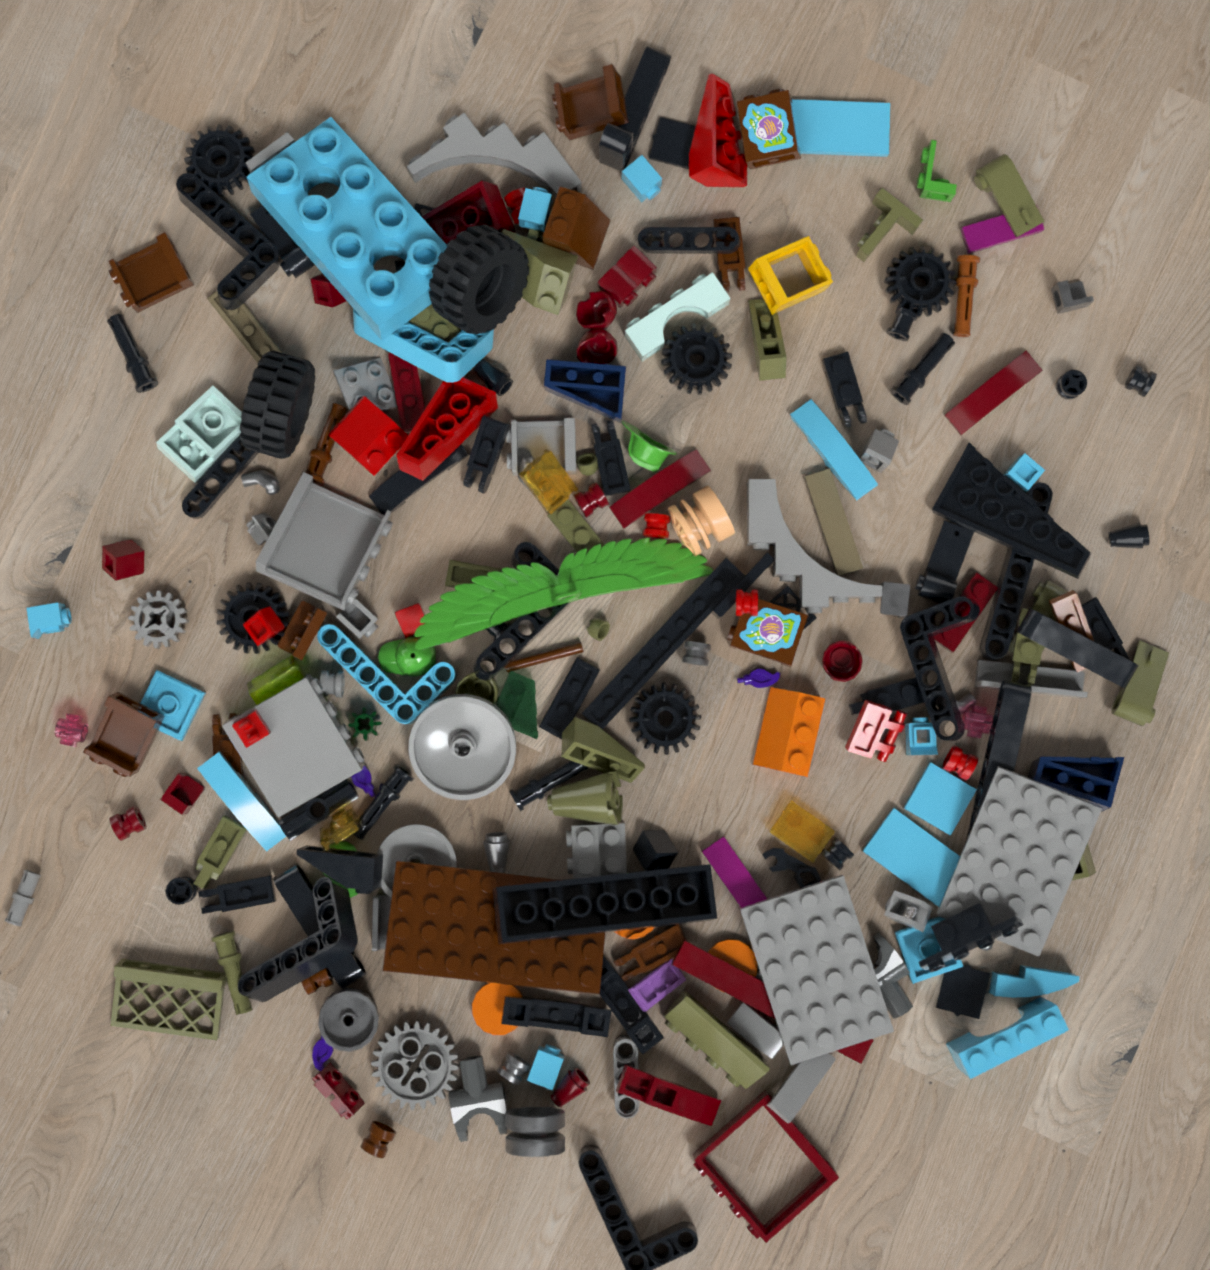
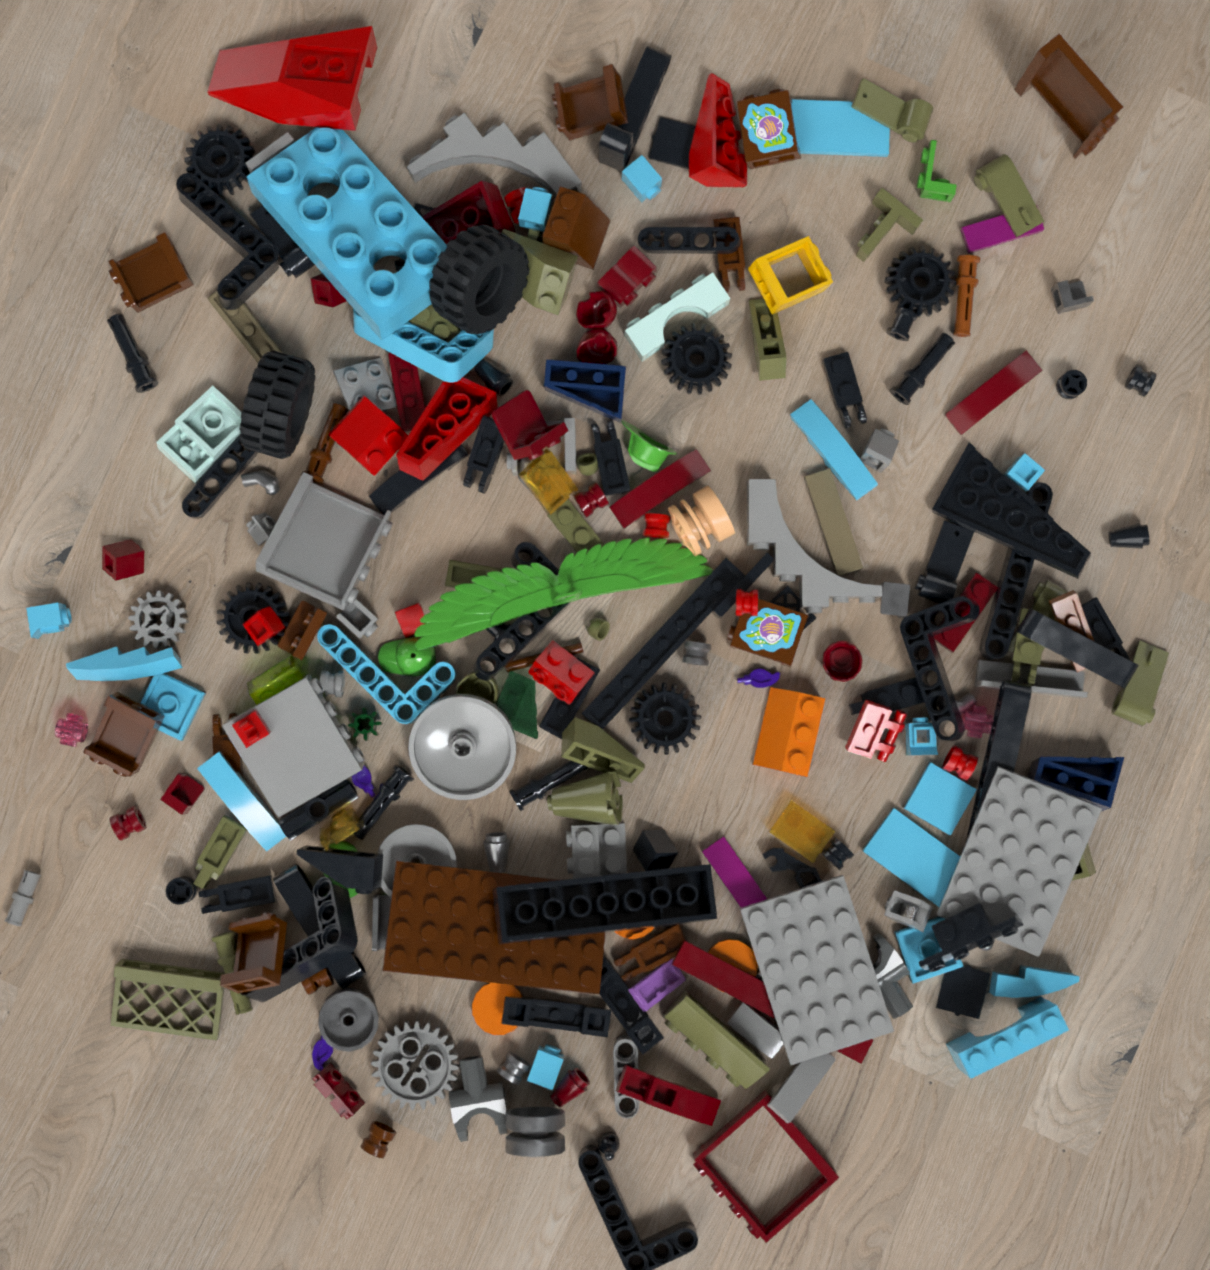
none -> medium azure slope [66,647,183,681]
none -> red wedge [207,26,378,131]
none -> reddish brown panel [220,913,287,994]
none -> dark red bracket [492,390,569,460]
none -> red bracket [528,640,595,705]
none -> black hinge [598,1132,620,1161]
none -> olive door [852,78,933,142]
none -> reddish brown panel [1014,34,1123,159]

